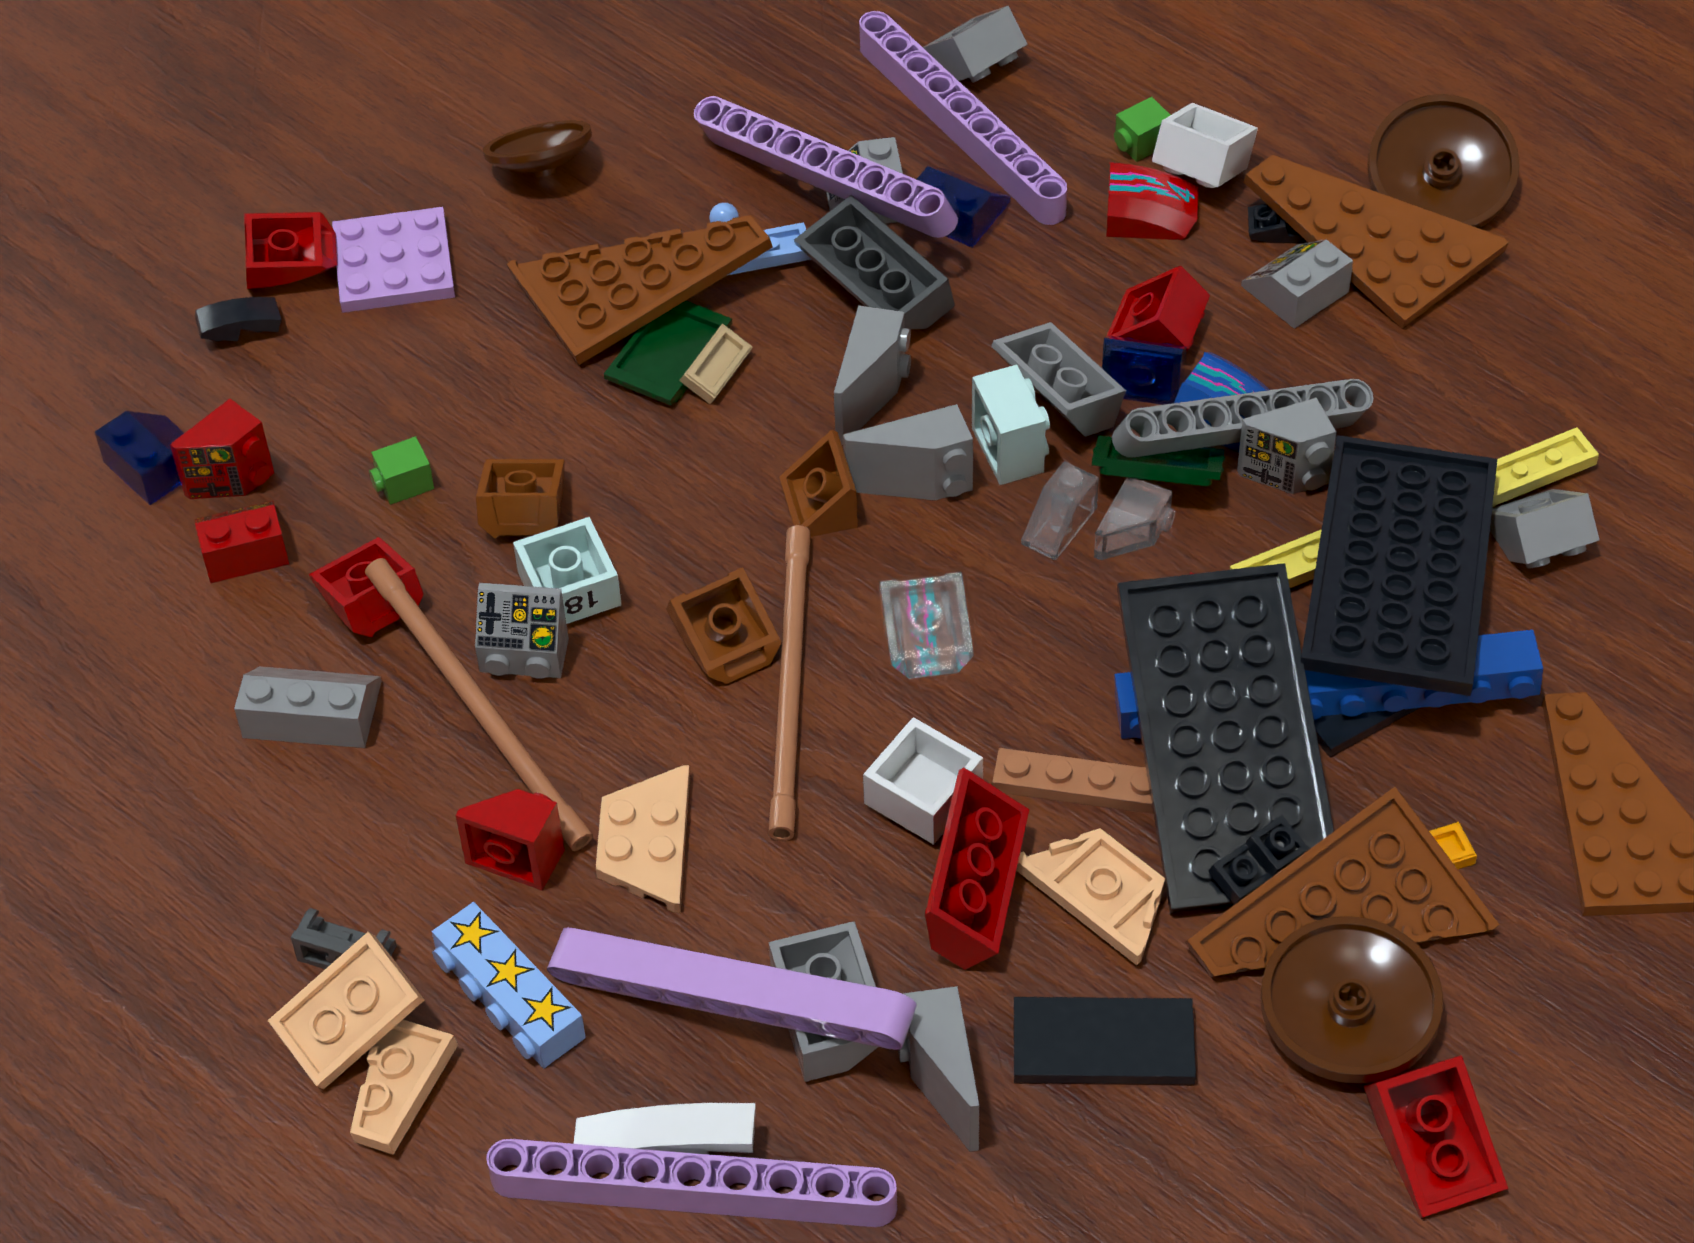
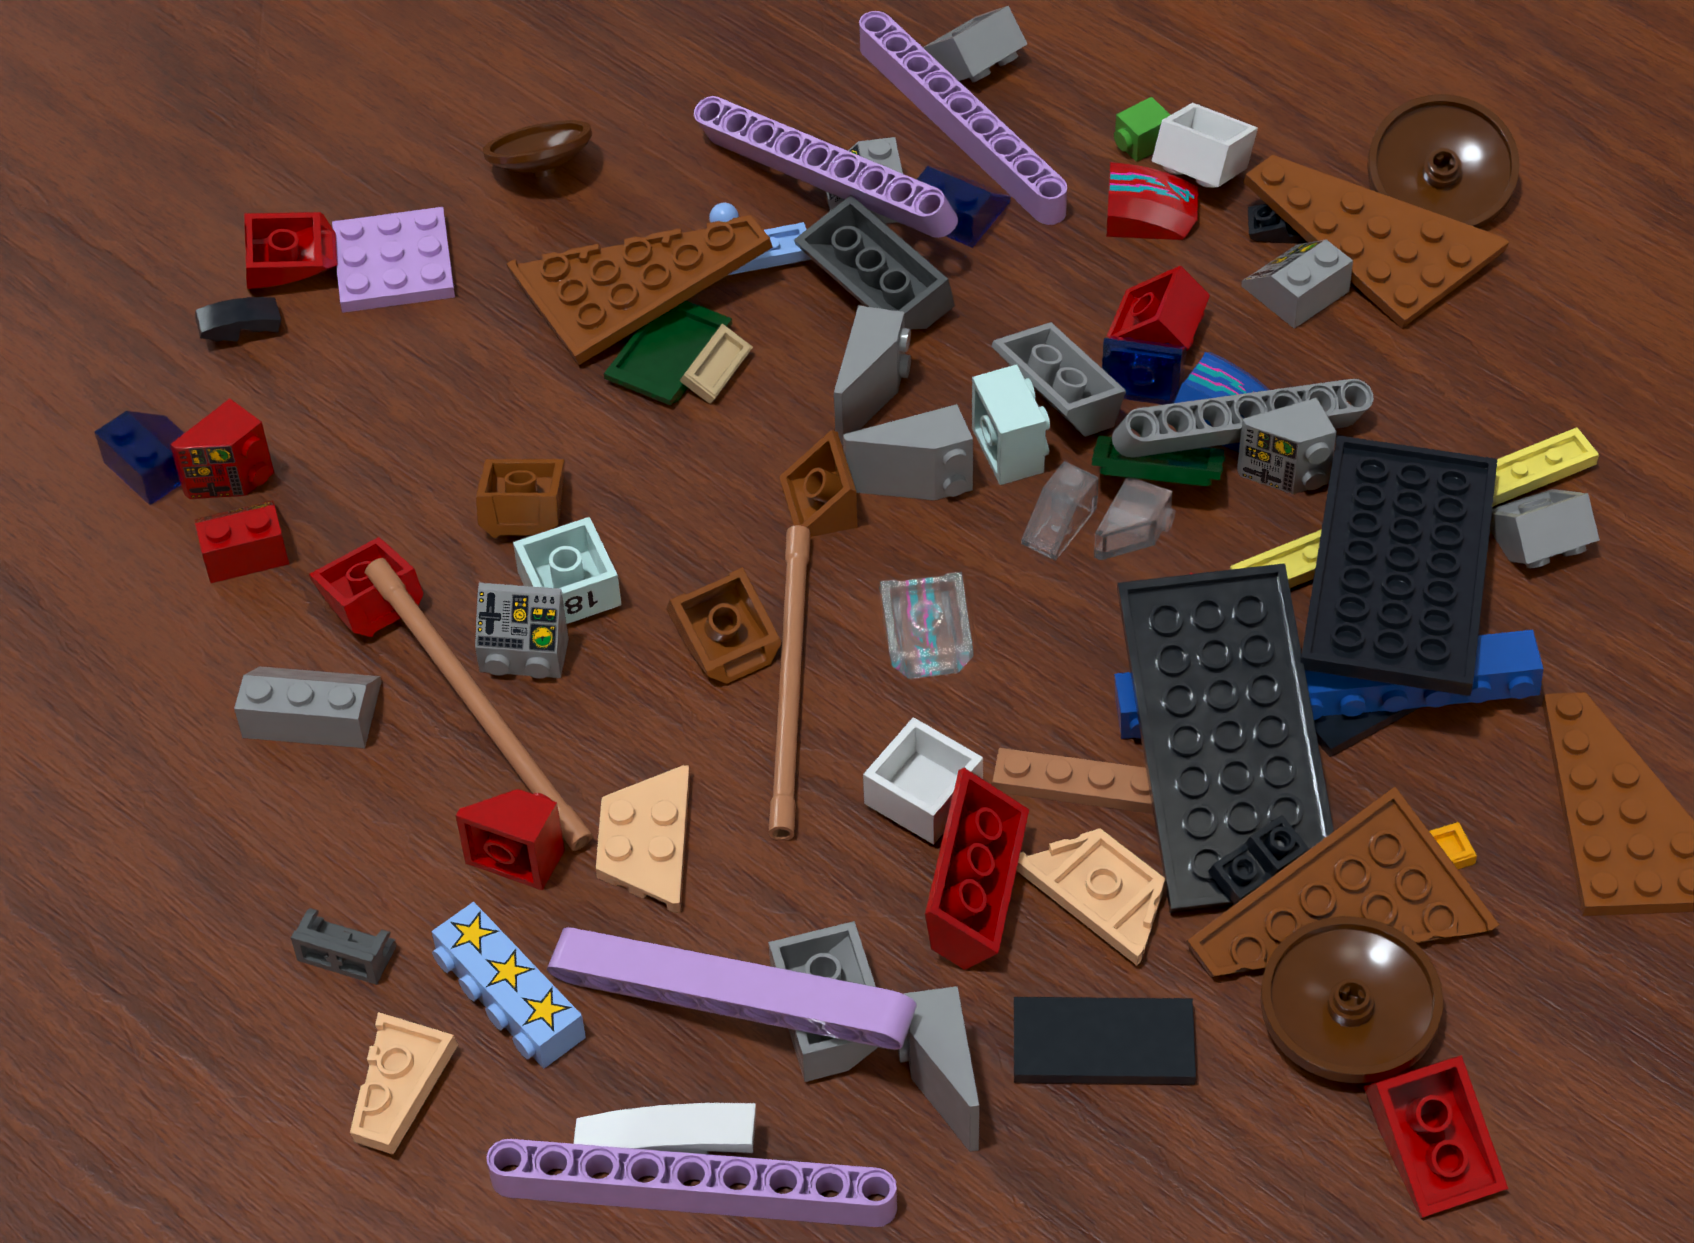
light nougat plate [268,932,424,1090] -> none
bright green brick [369,436,434,505] -> none

